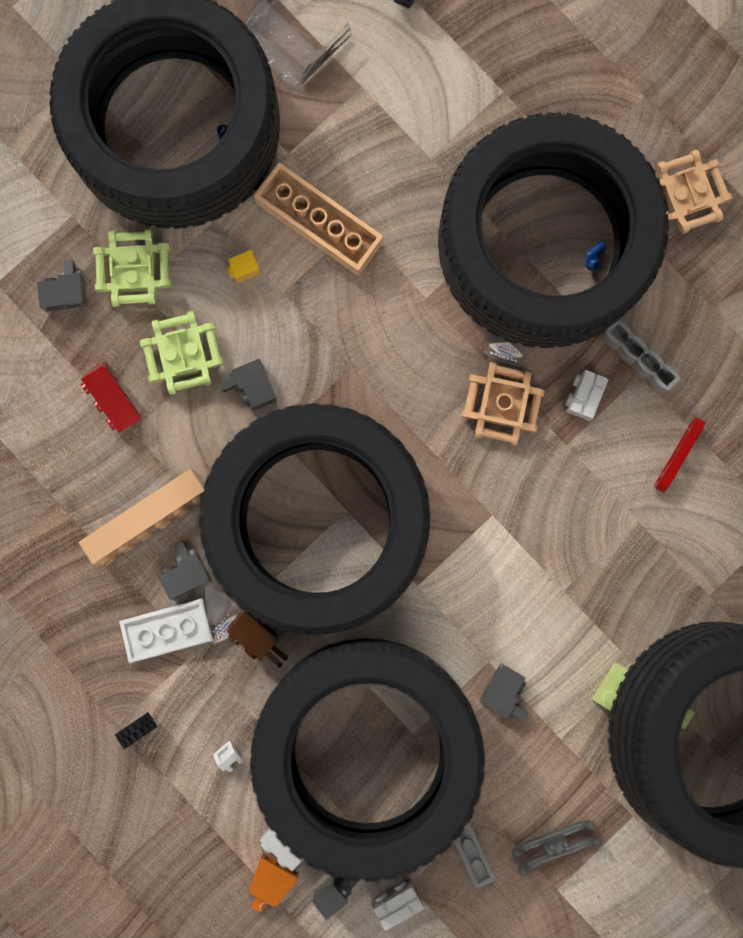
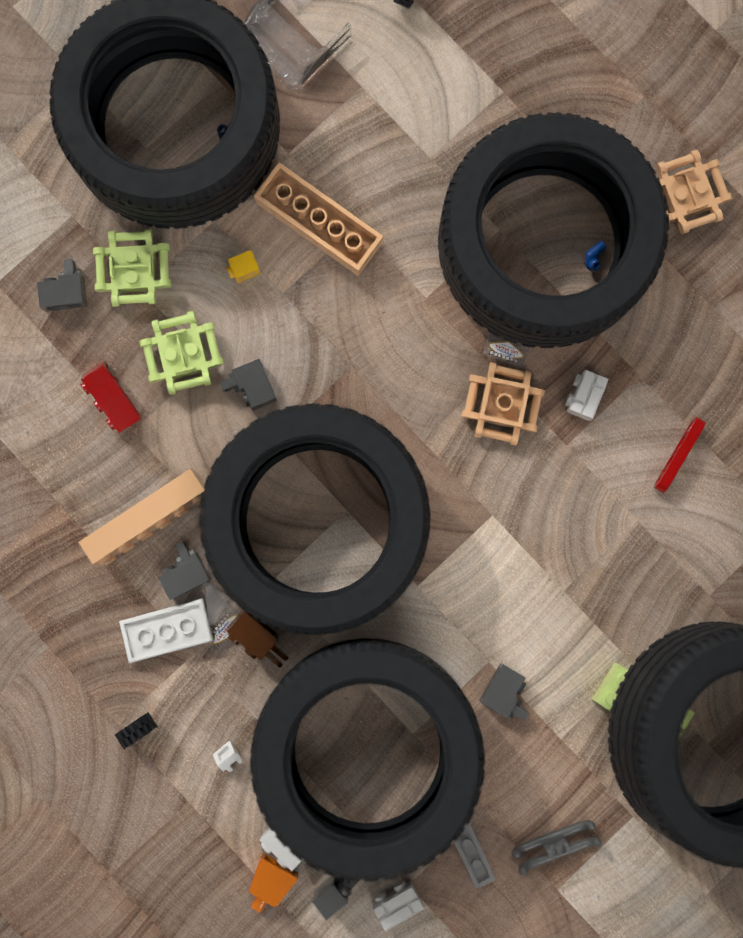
light grey brick [601,320,680,394] -> none

